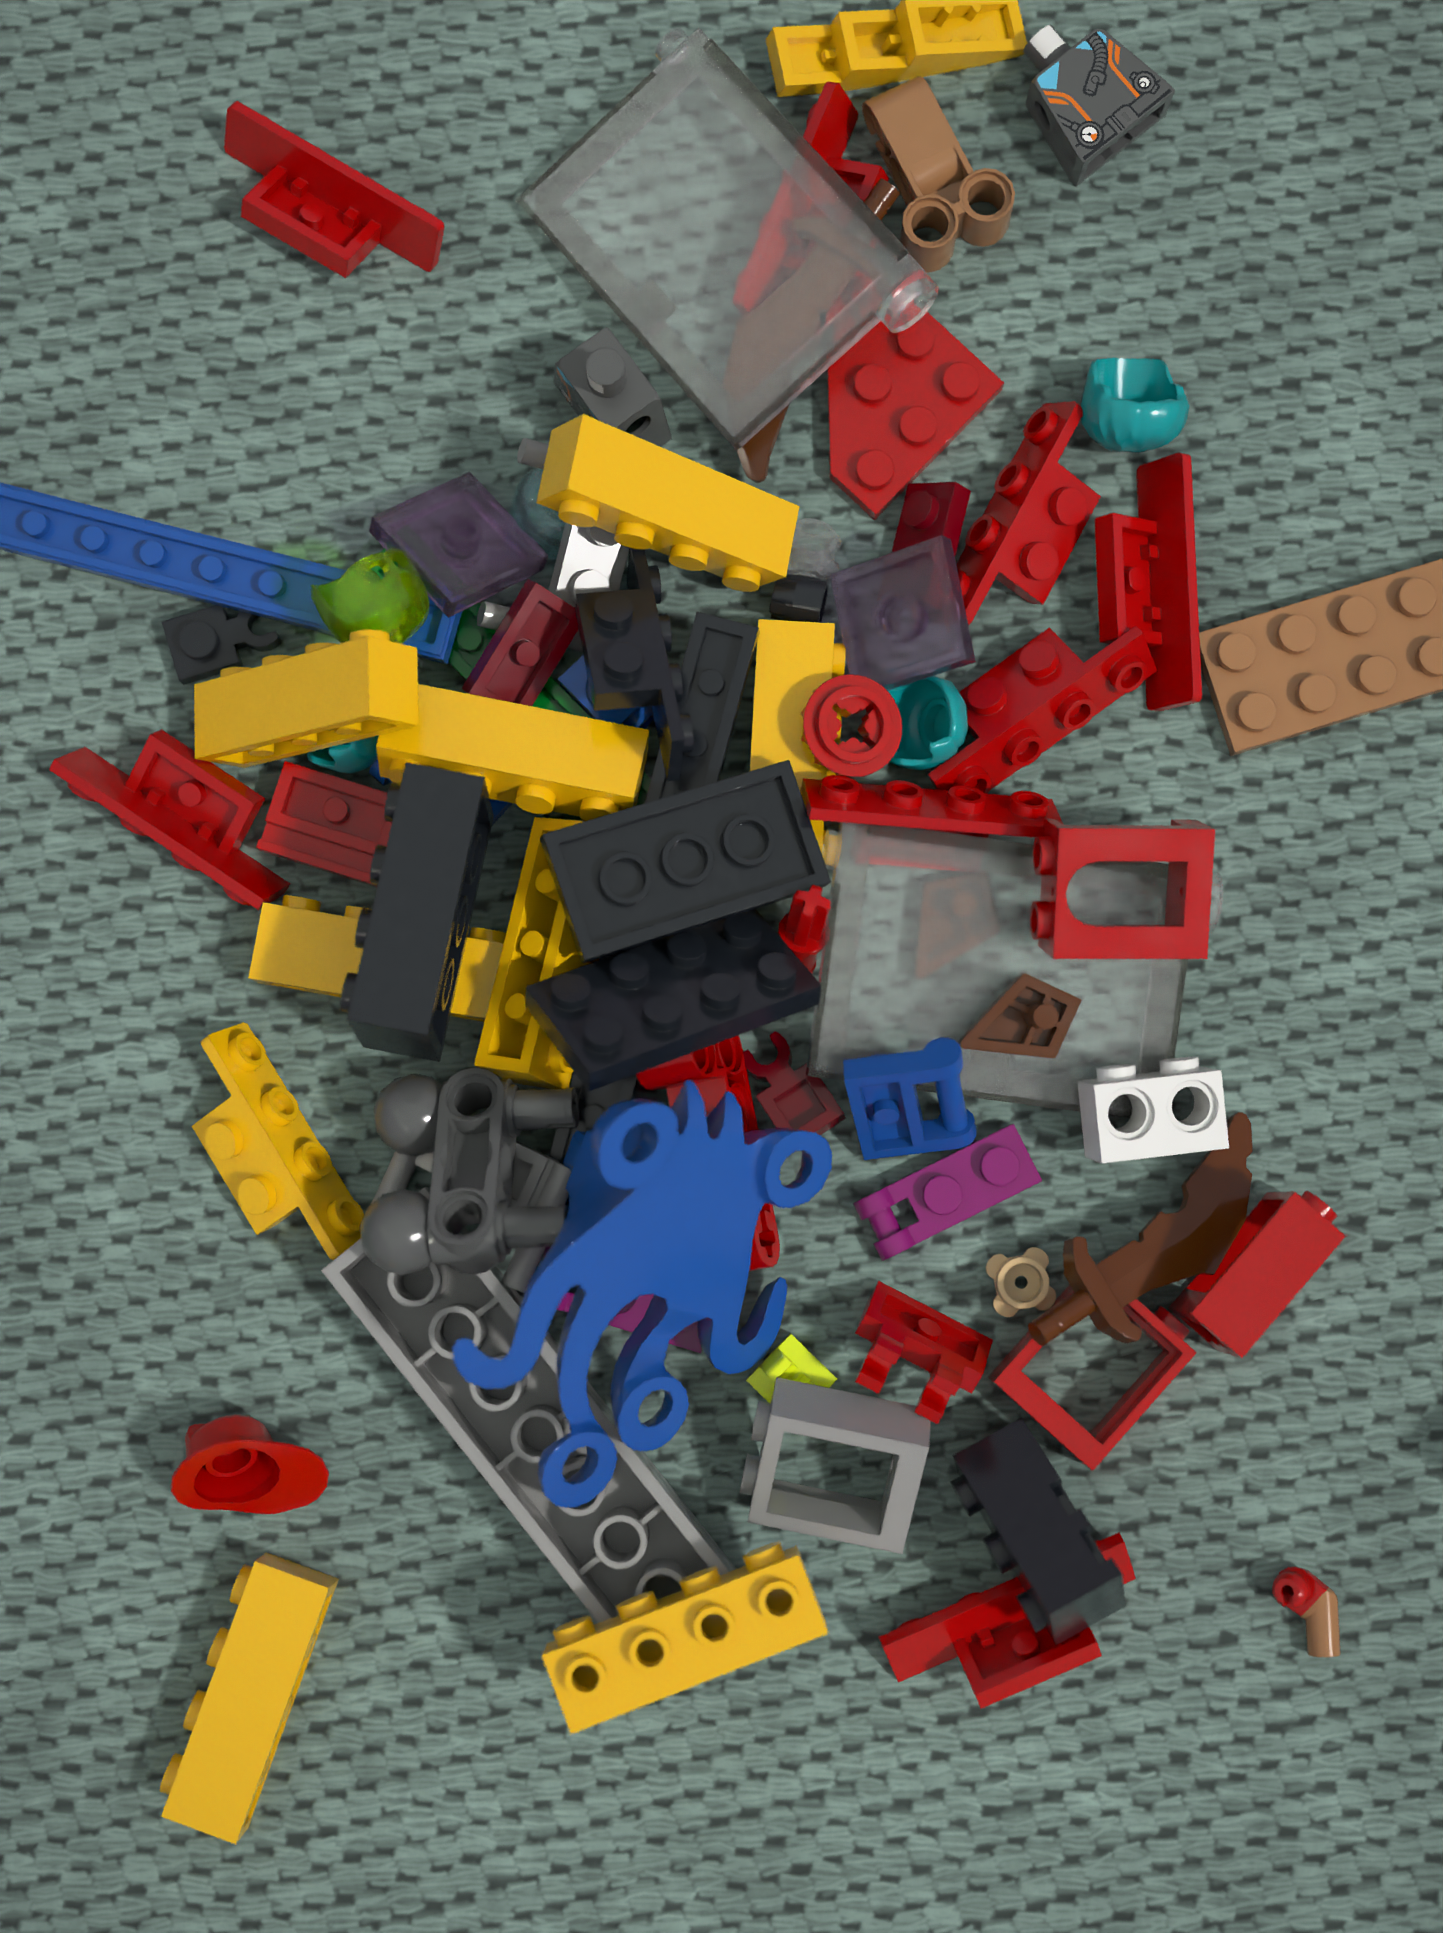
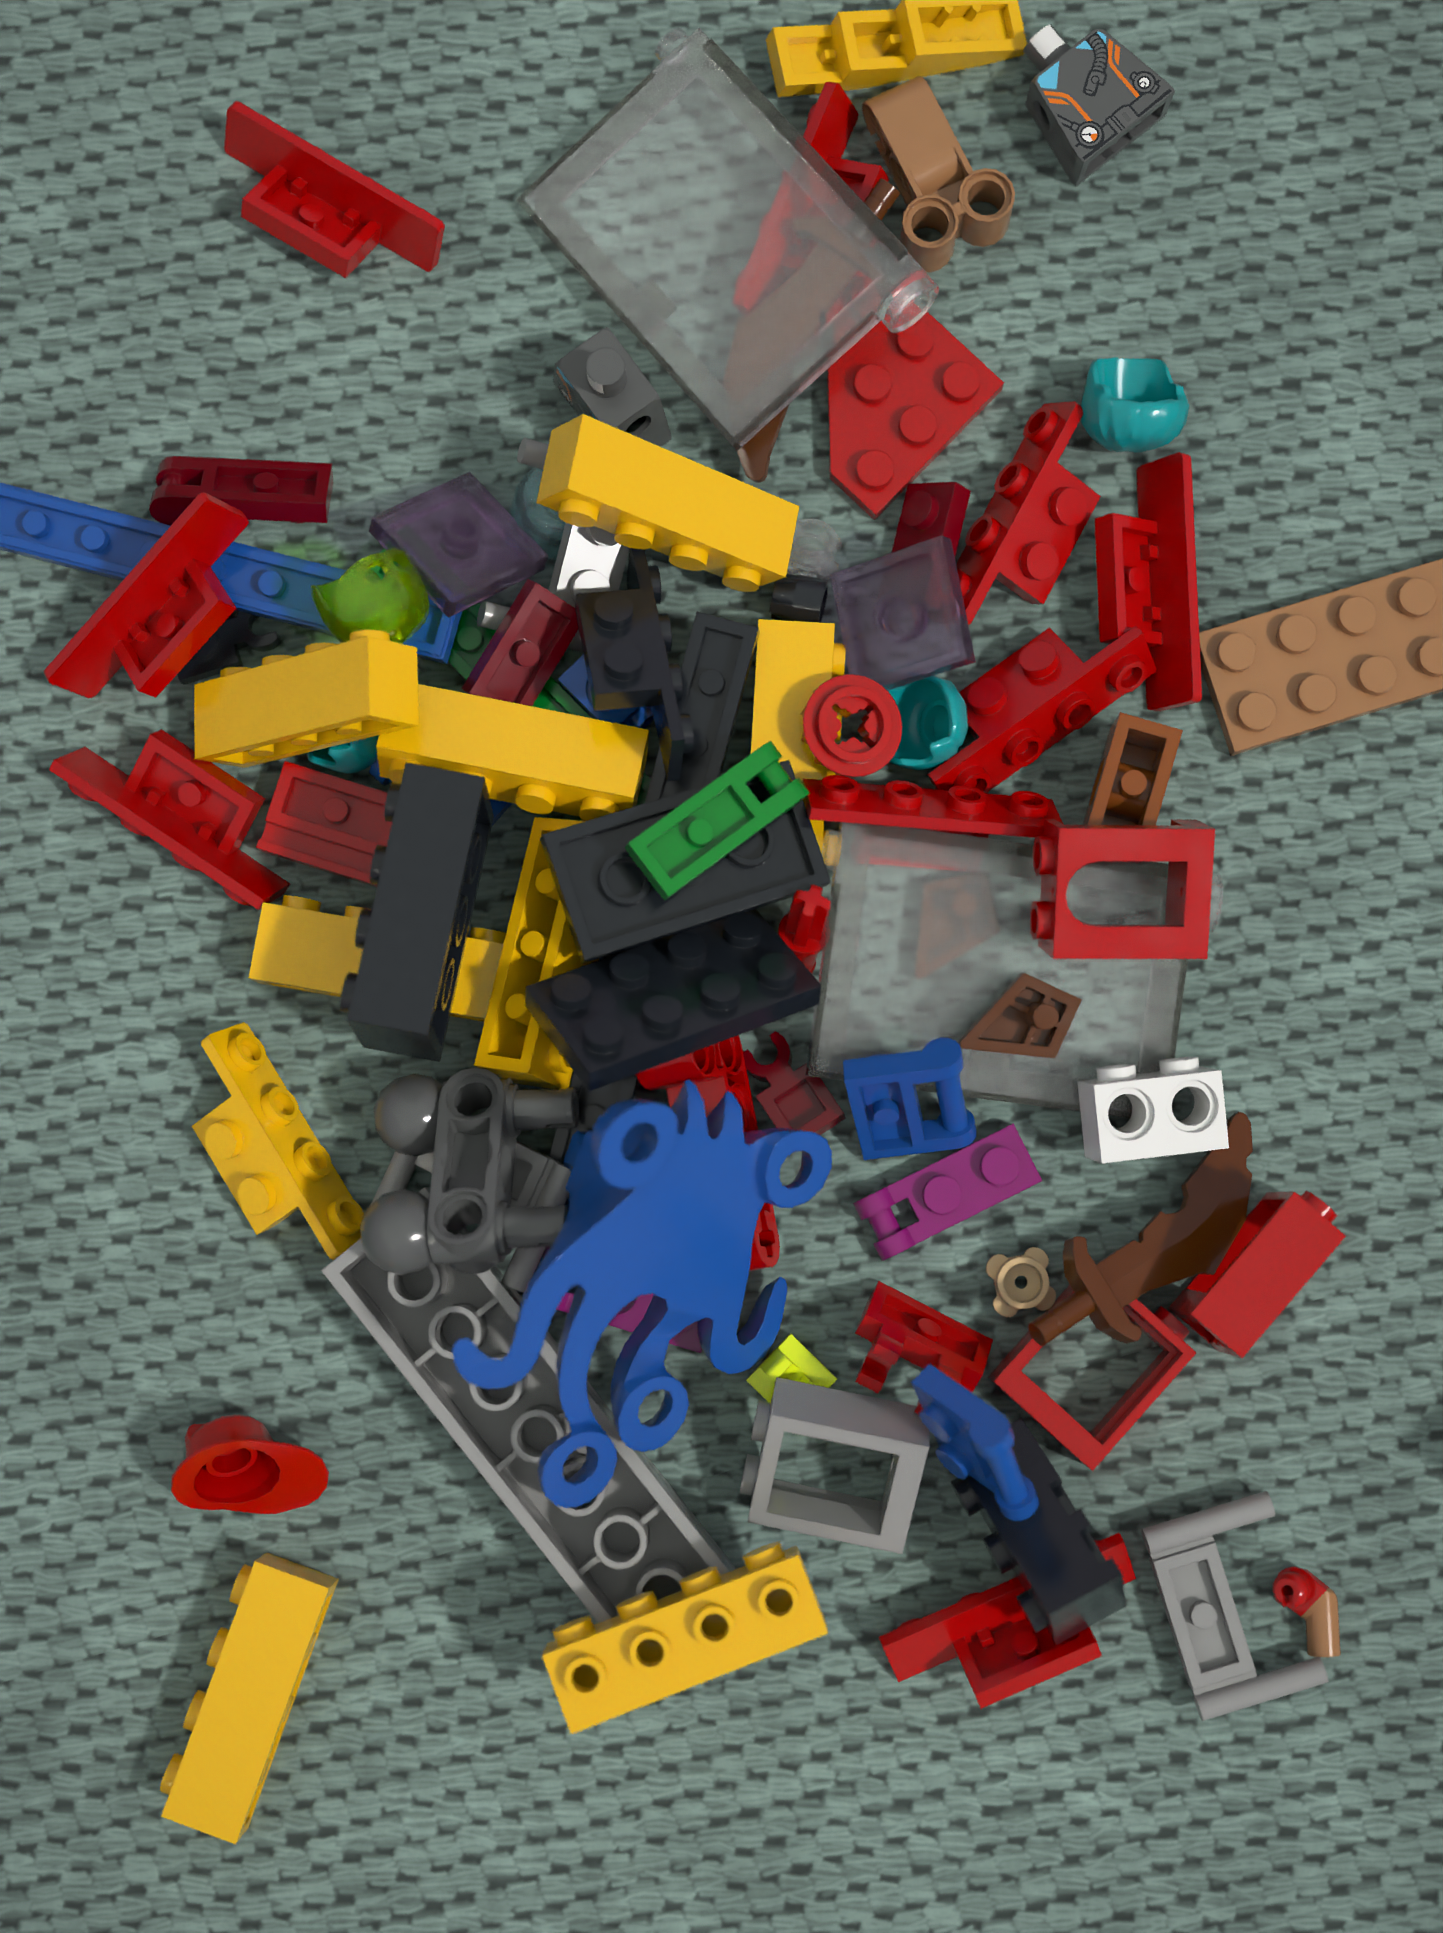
none -> red bracket [44,493,249,698]
none -> dark red plate [149,456,333,526]
none -> green plate [625,741,810,901]
none -> blue plate [911,1364,1039,1521]
none -> dark orange brick [1082,712,1183,865]
none -> light grey plate [1141,1491,1328,1721]

